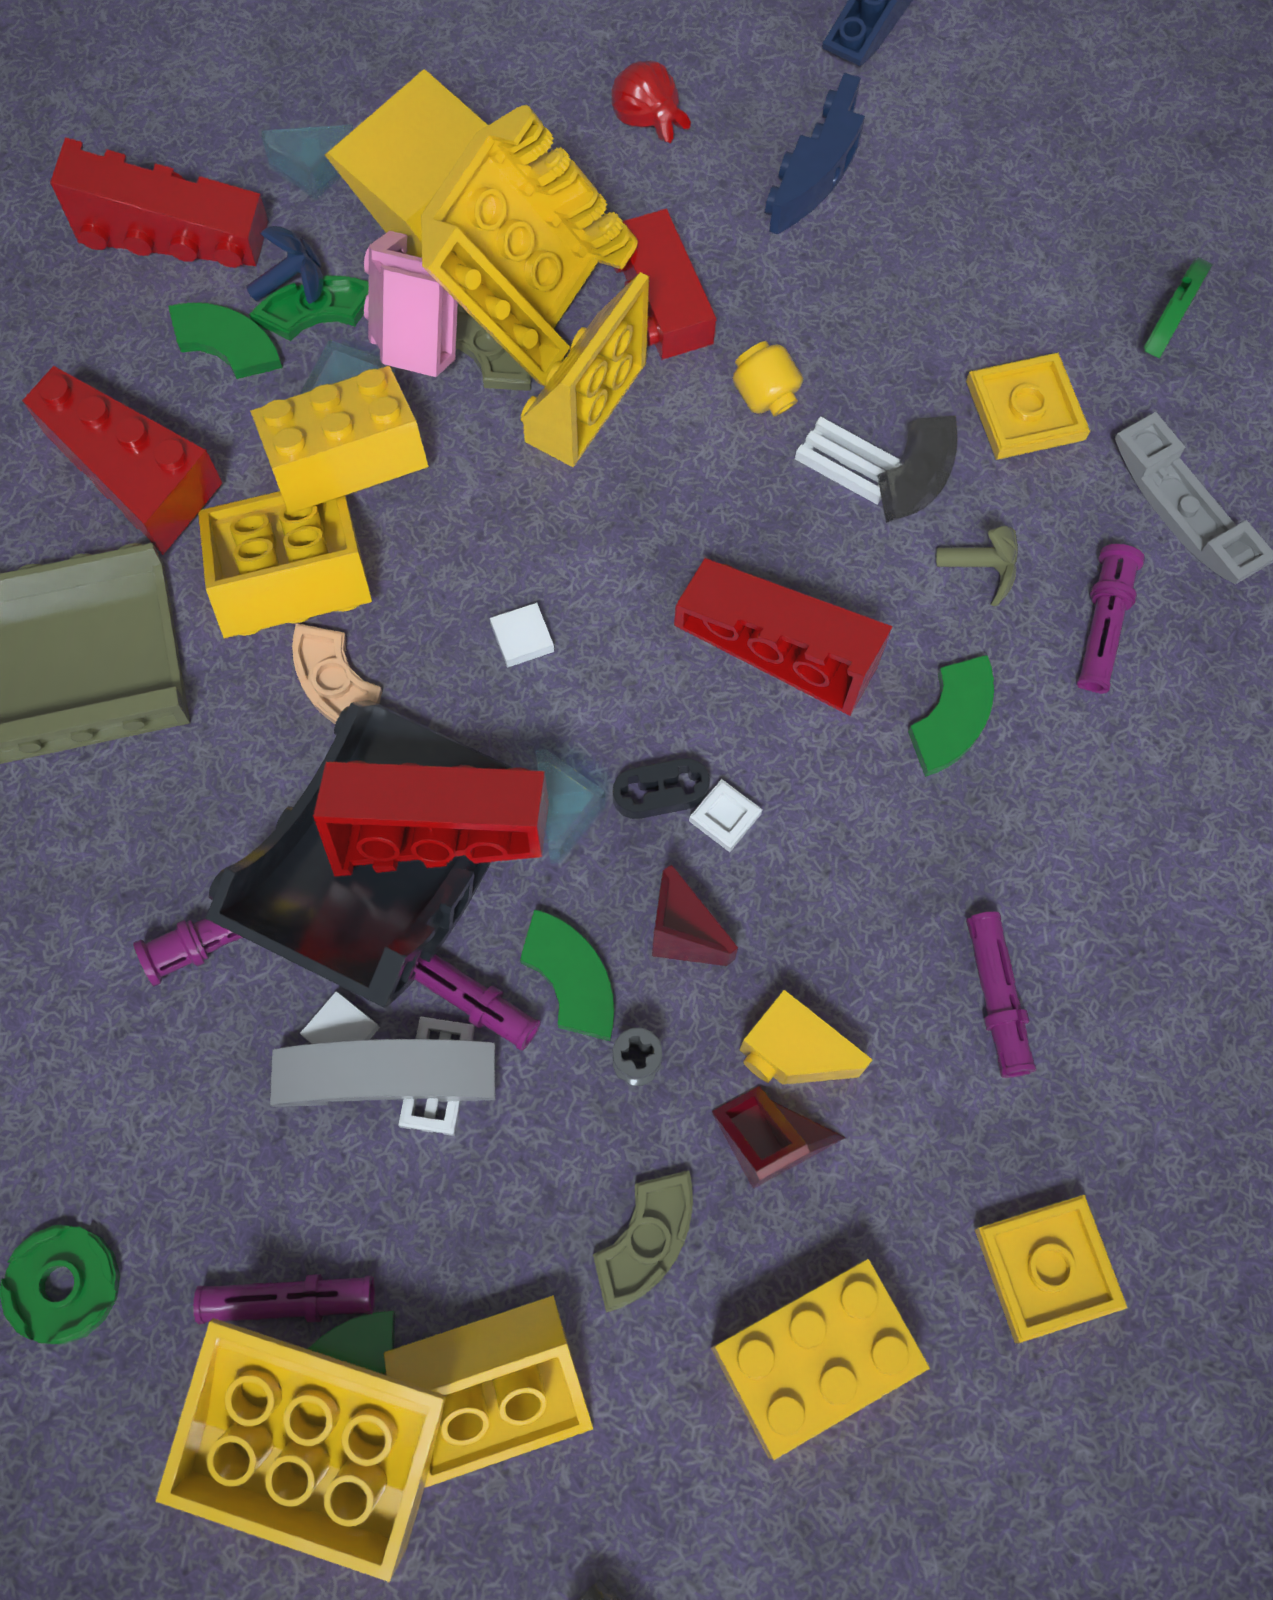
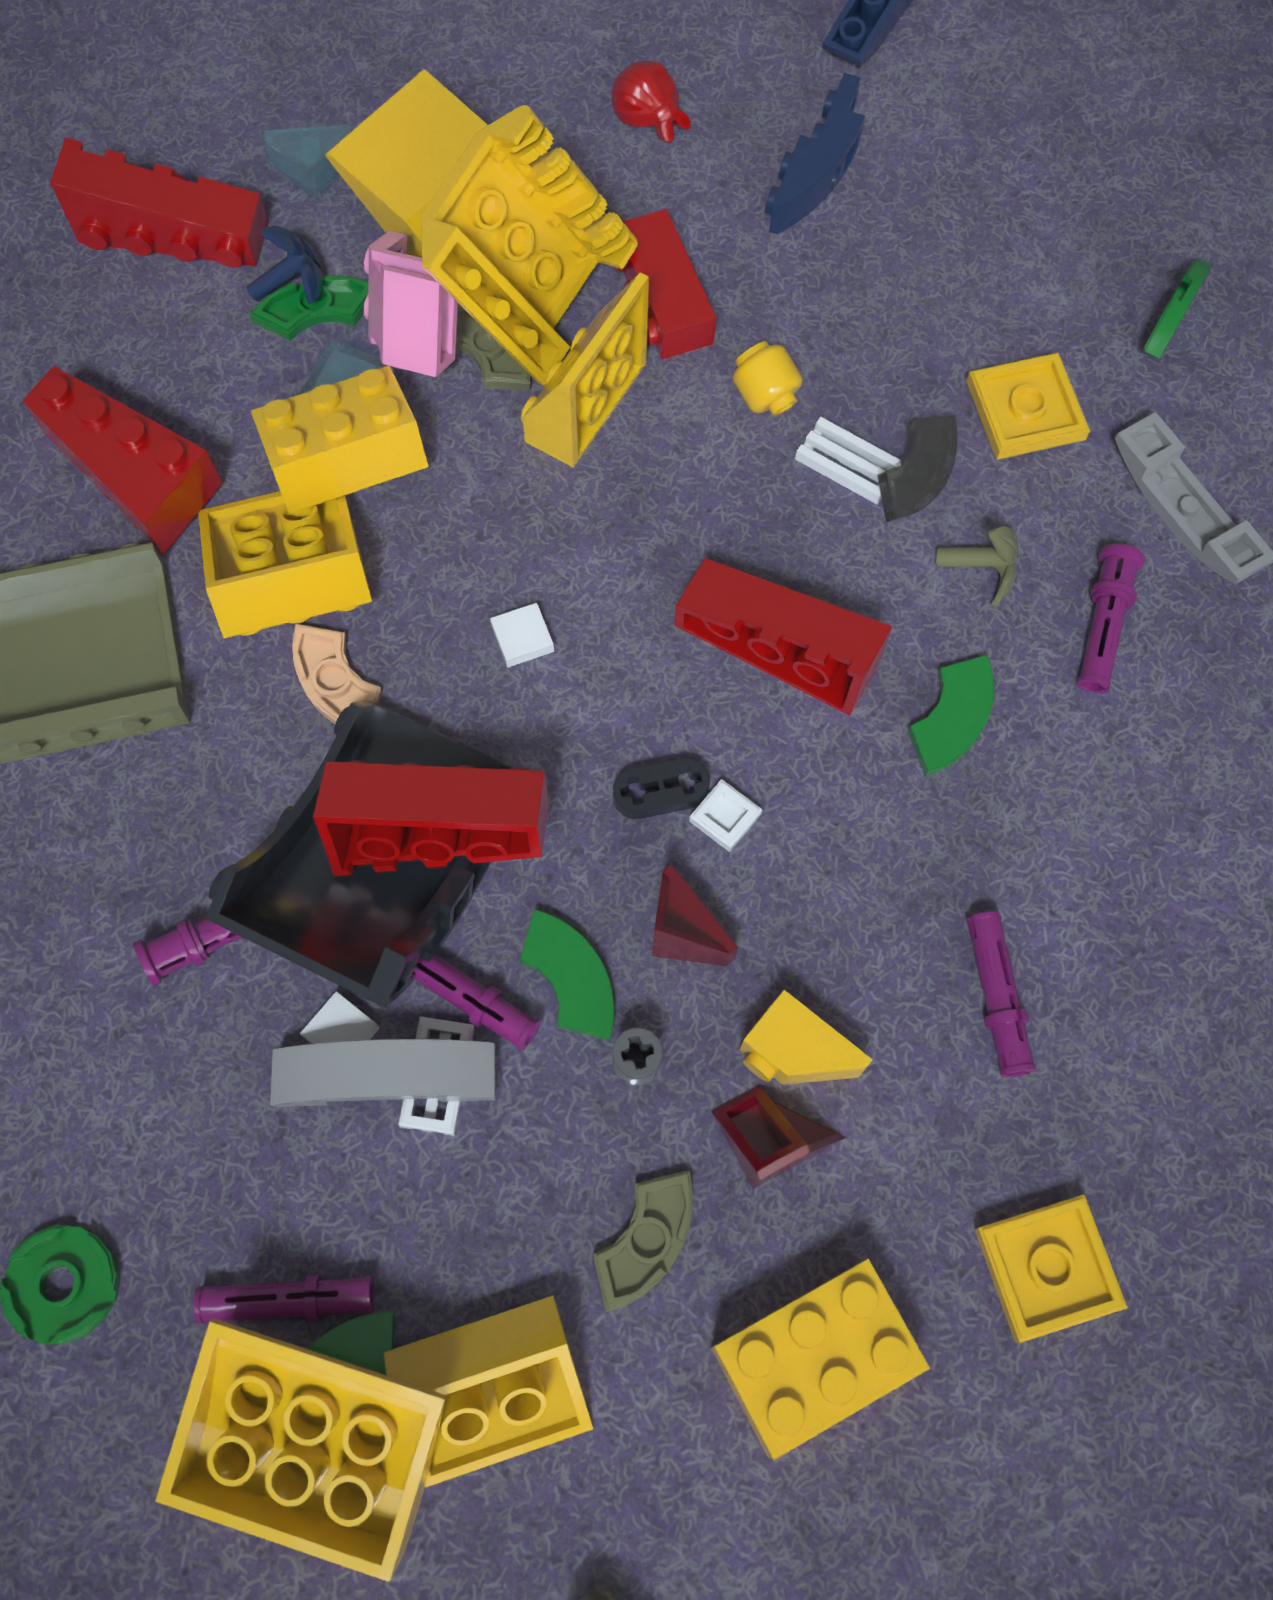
green tile [168,303,282,379] -> none
clear light blue slope [535,749,605,864] -> none

